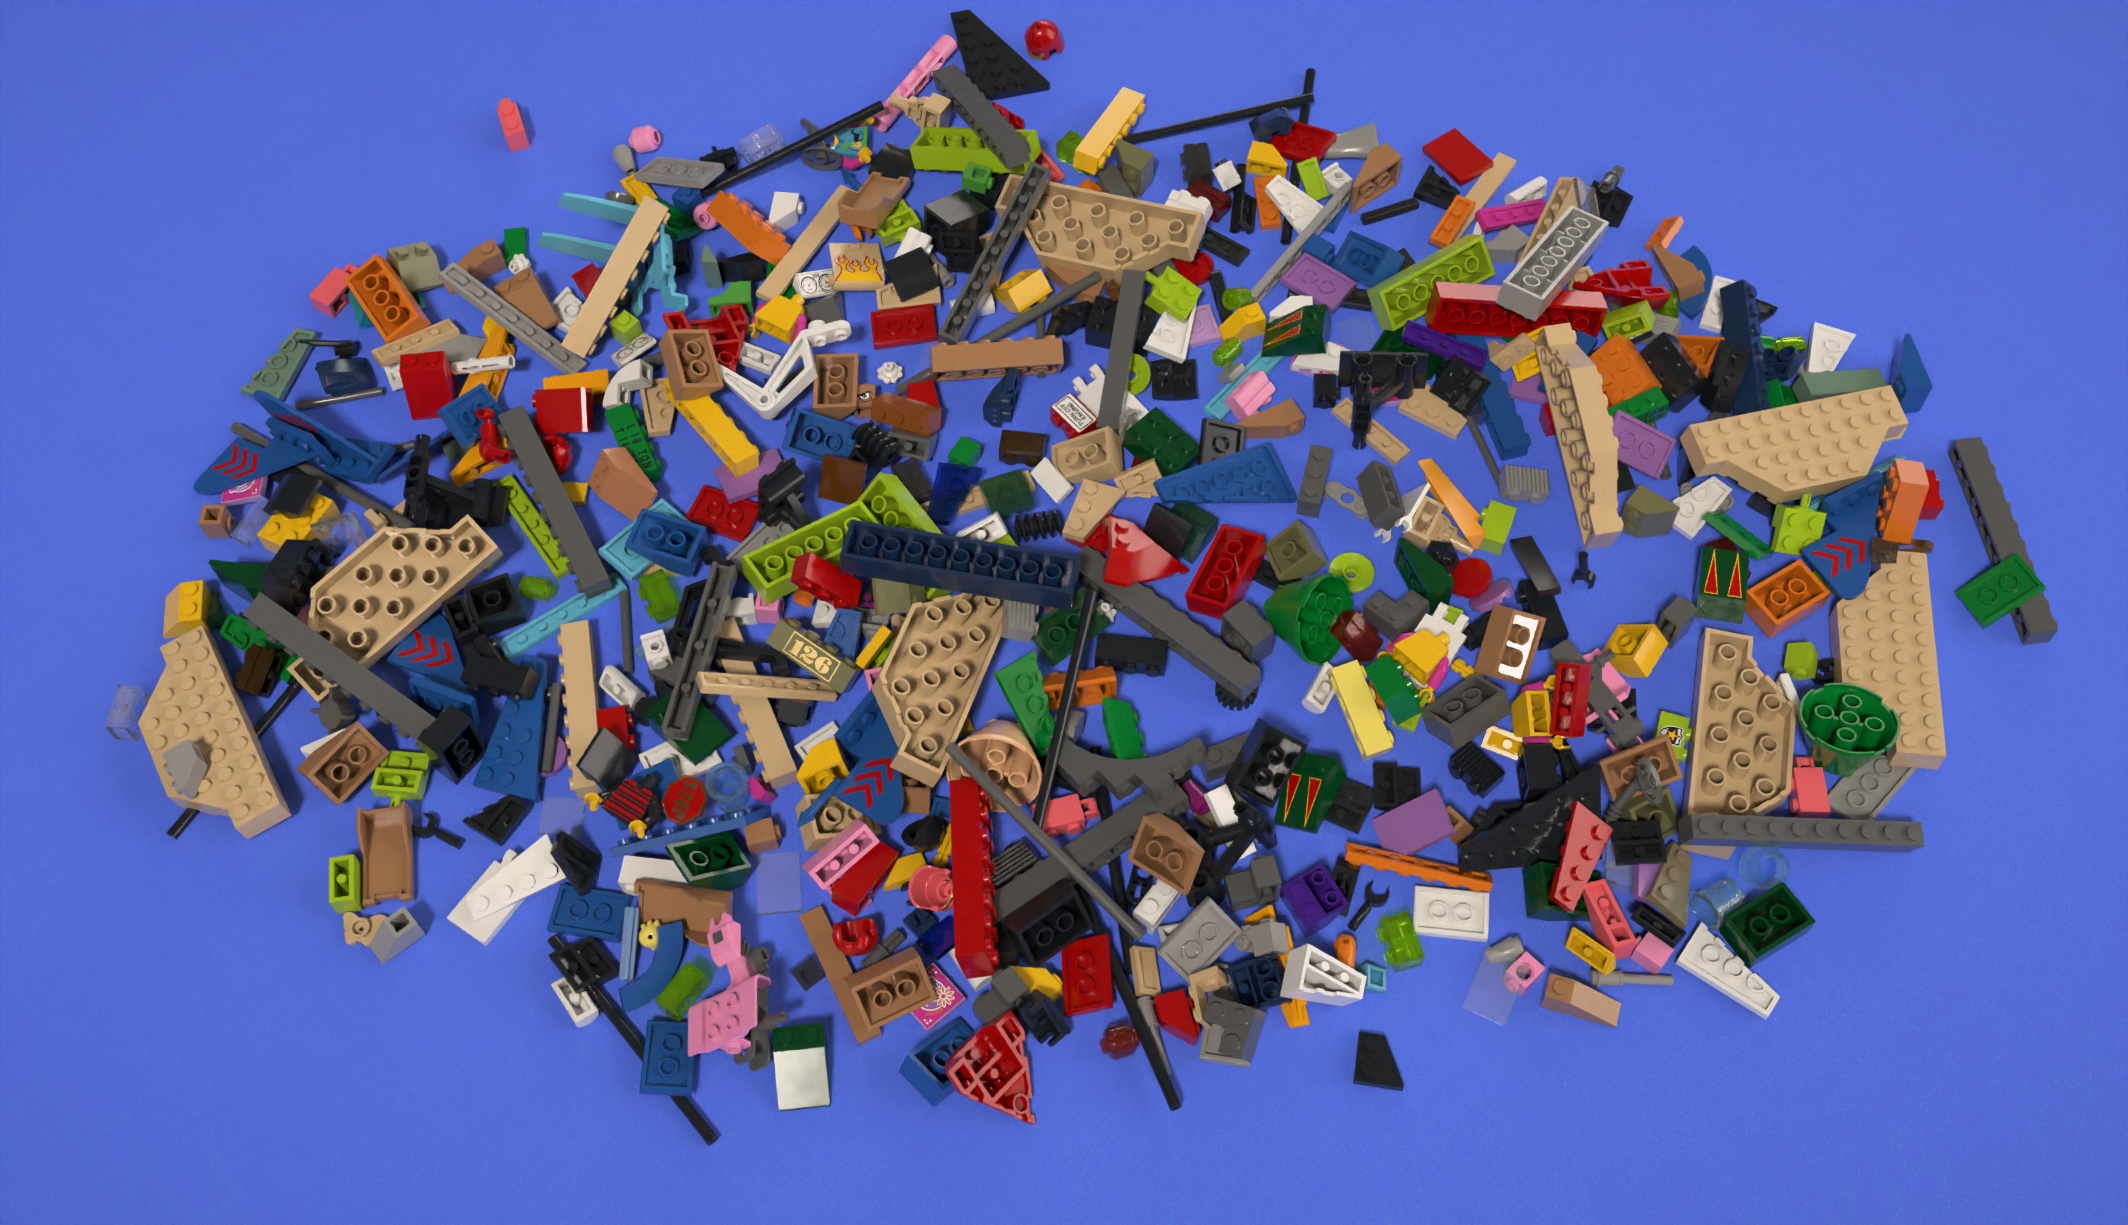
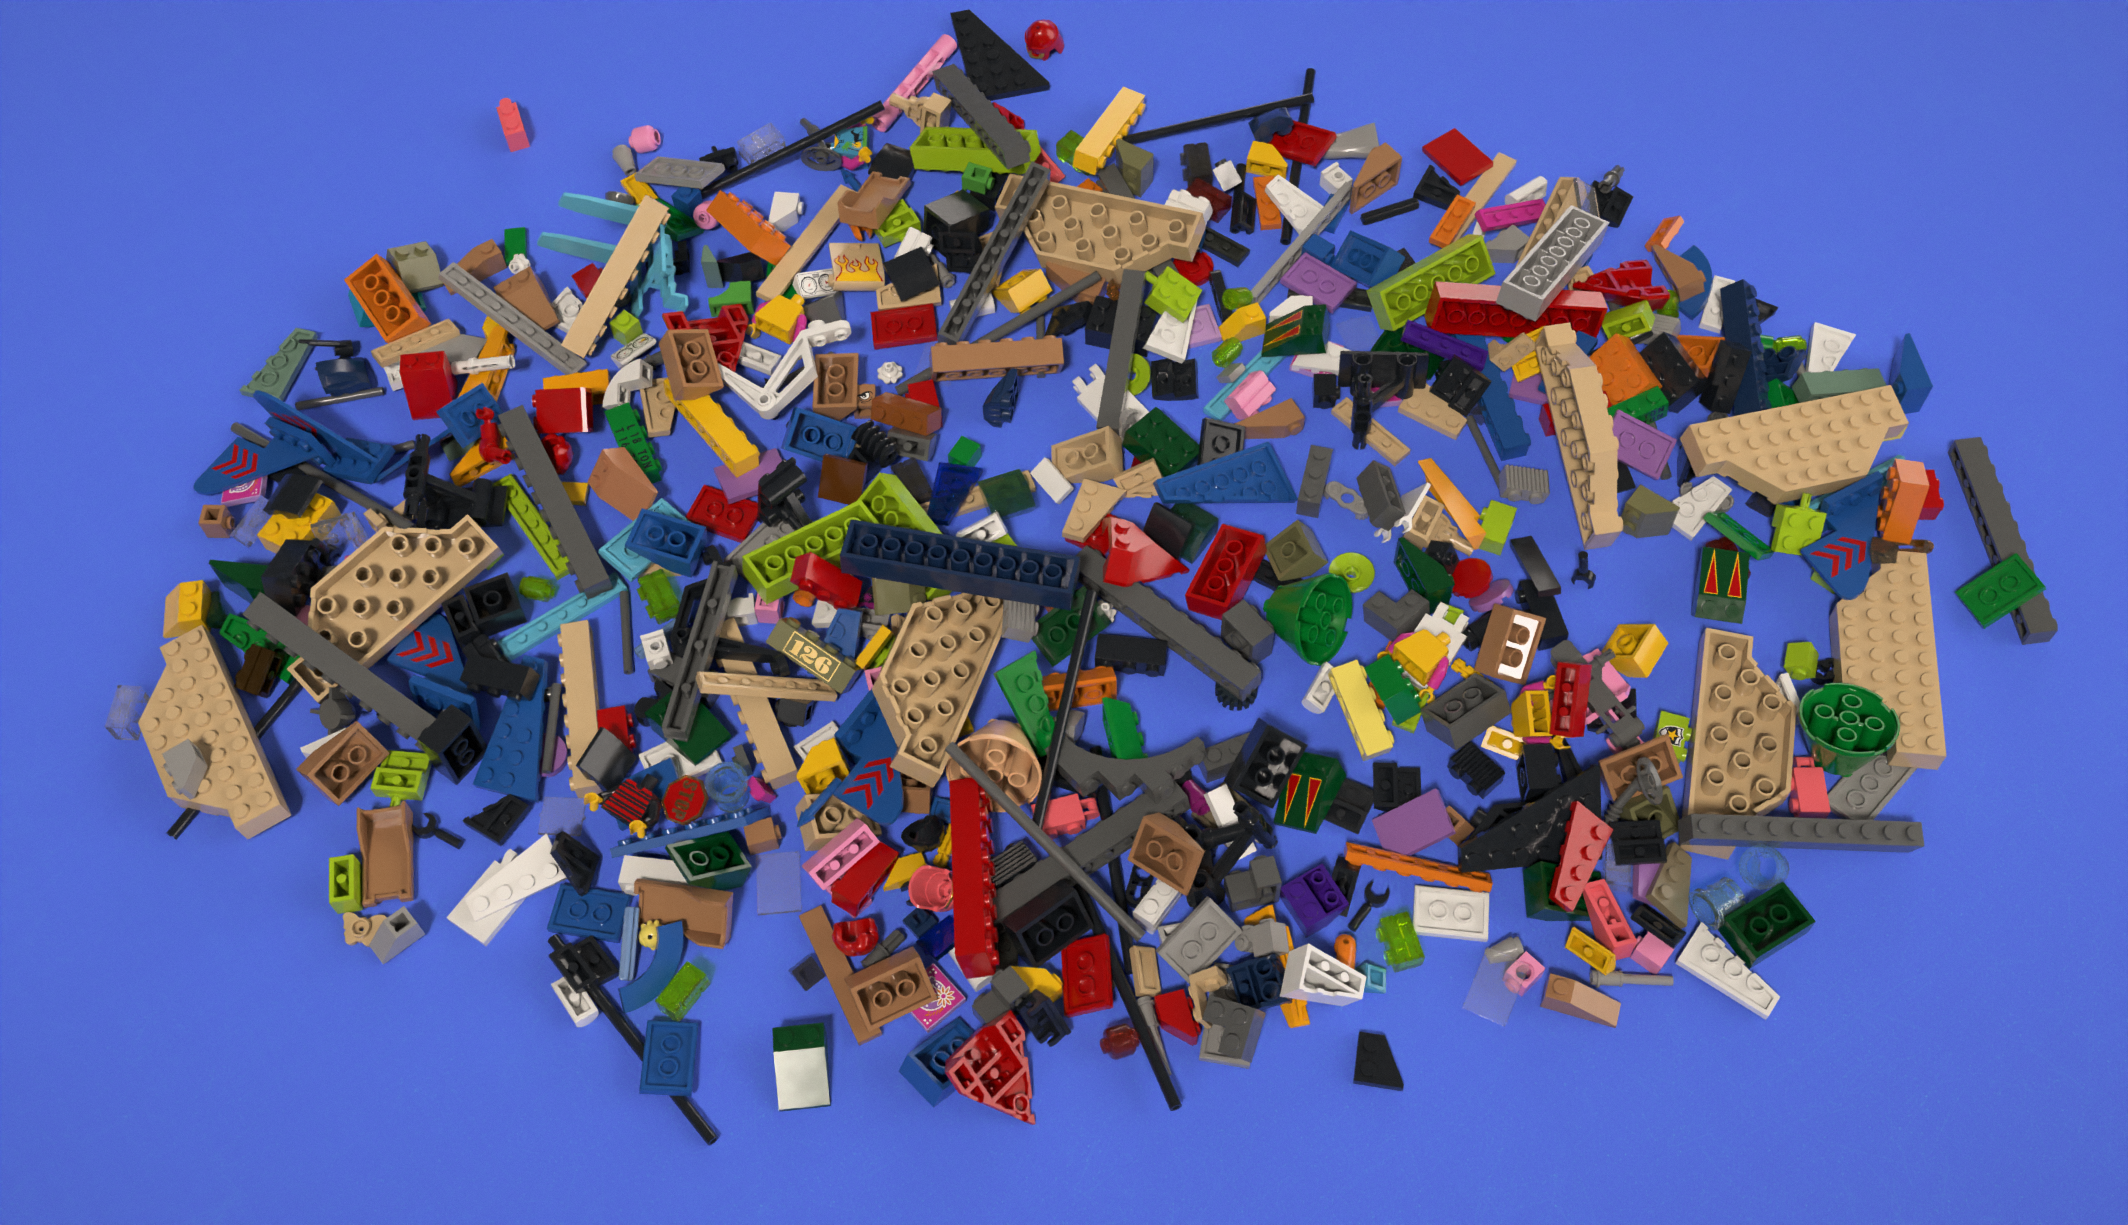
coral brick [309,264,358,319] -> none
white brick [598,665,646,712] -> none
bright pink piece [688,912,787,1072] -> none
dark brown brick [999,430,1047,467] -> none
black piece [1014,509,1062,544] -> none
brick [1050,393,1098,439] -> none
lime tile [1295,157,1329,201] -> none
clear red brick [1330,610,1384,662] -> none
dark grey brick [1657,595,1698,649] -> none
orange brick [1745,559,1831,639] -> none

